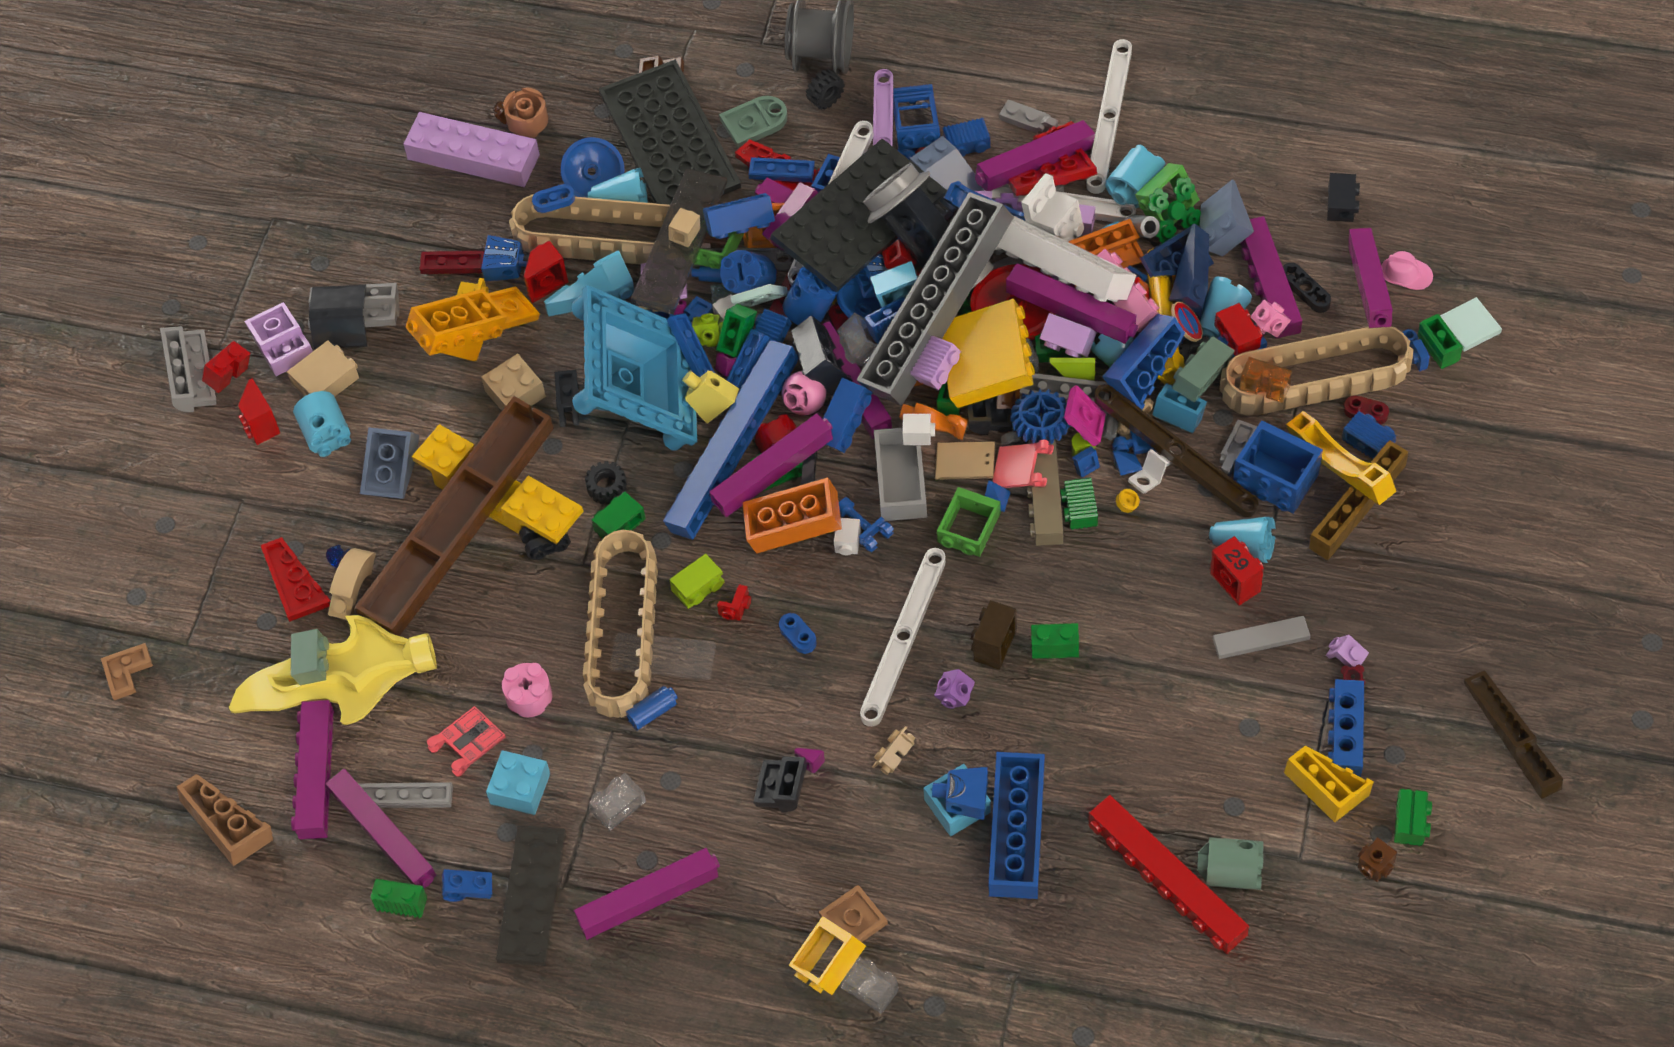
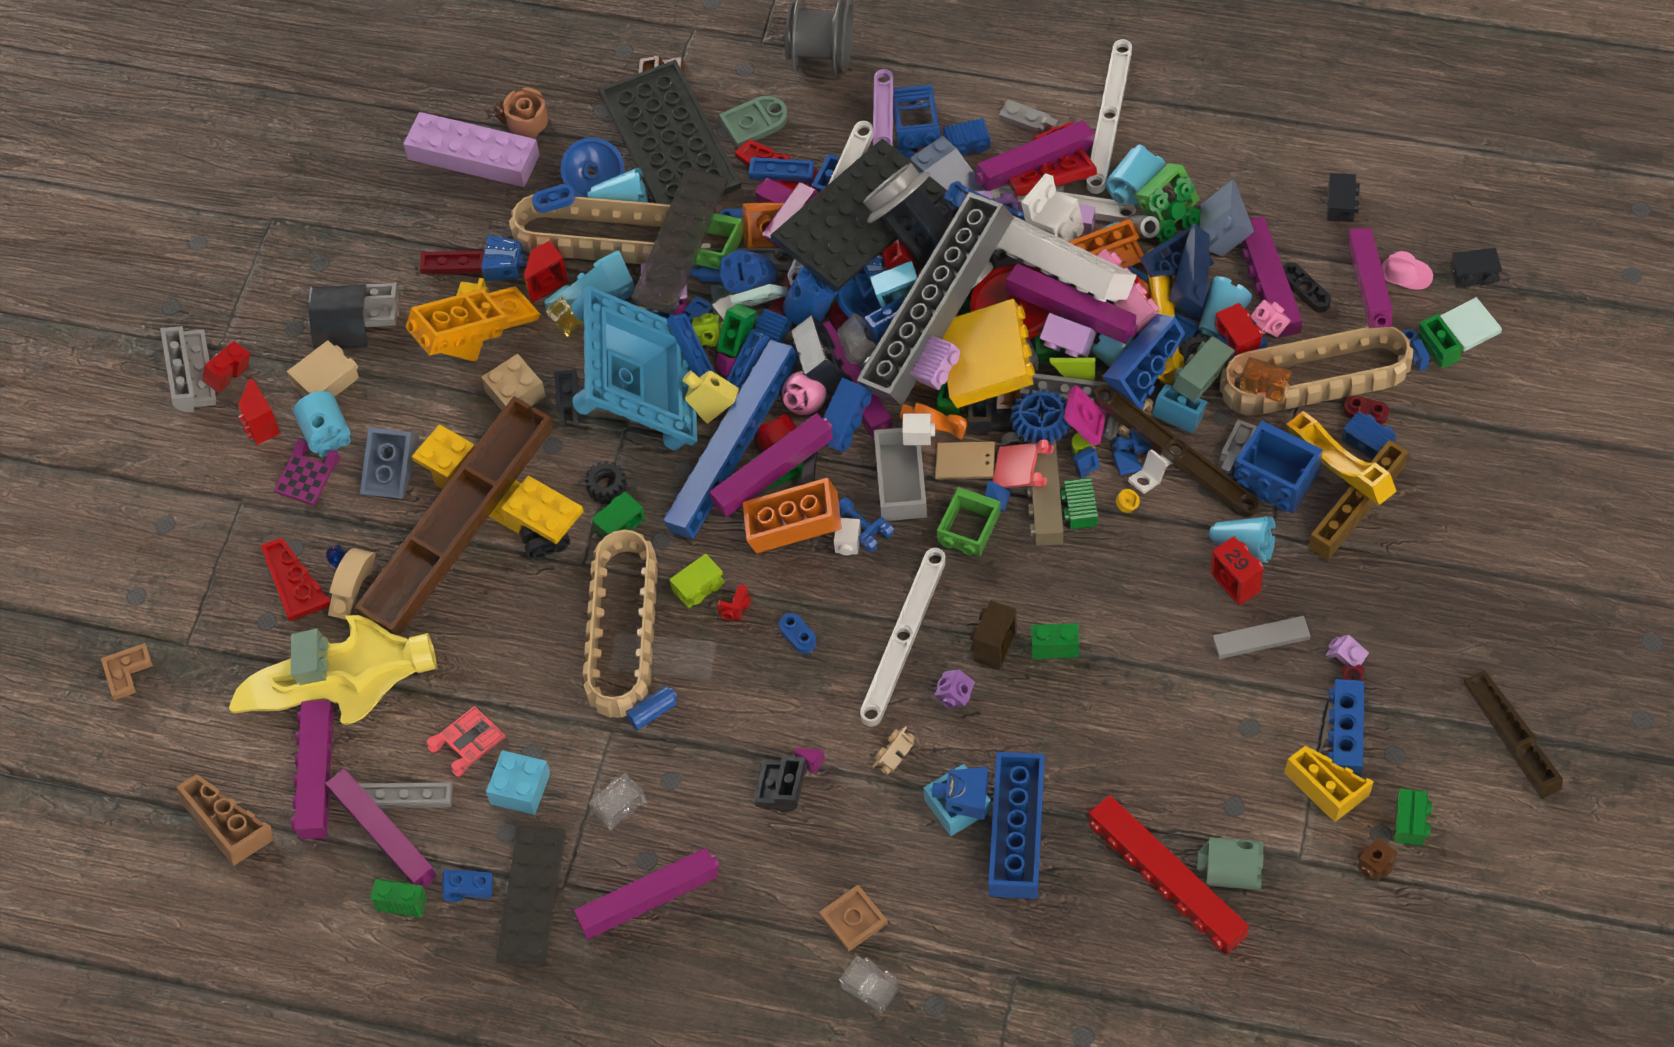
lavender slope [245,302,313,376] -> none
bright pink brick [502,663,552,718] -> none
tan brick [668,208,700,247] -> none
blue brick [703,193,775,239] -> none
yellow window [789,916,866,995] -> none
black tyre [806,69,845,110] -> none
piece [1171,302,1203,342] -> none
none -> magenta flag [274,439,341,506]
none -> clear yellow brick [545,296,584,337]
none -> black brick [1450,248,1502,287]

